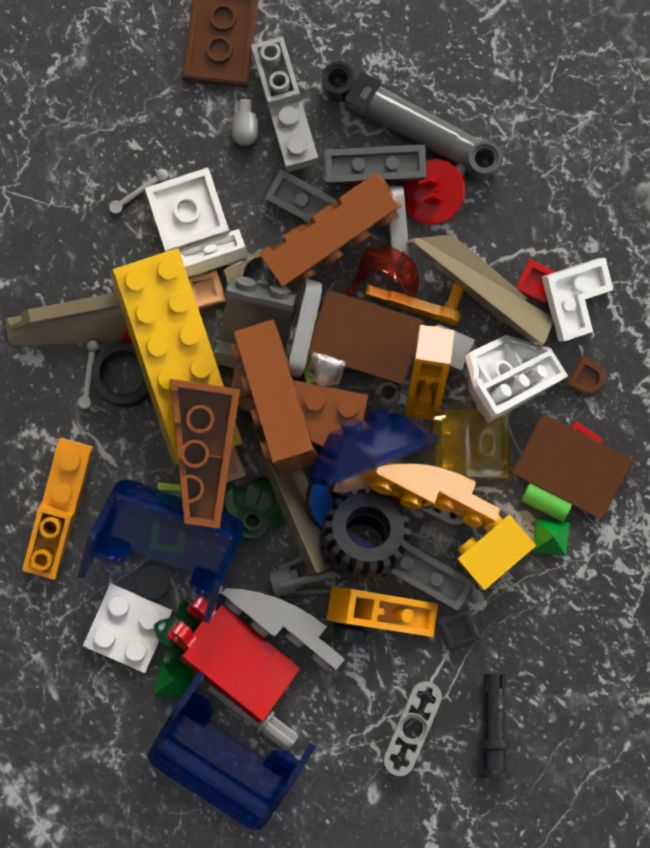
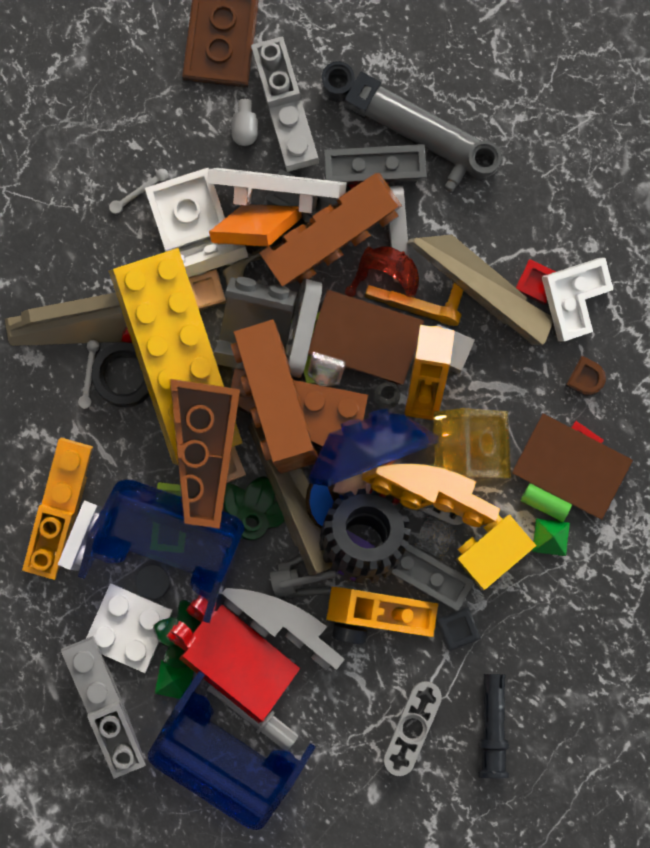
red piece [403,159,465,225] -> none
white wedge [465,335,568,423] -> none
none -> white plate [57,500,107,571]
none -> light grey slope [61,636,146,779]
none -> white hinge [207,168,347,213]
none -> orange tile [209,204,302,247]

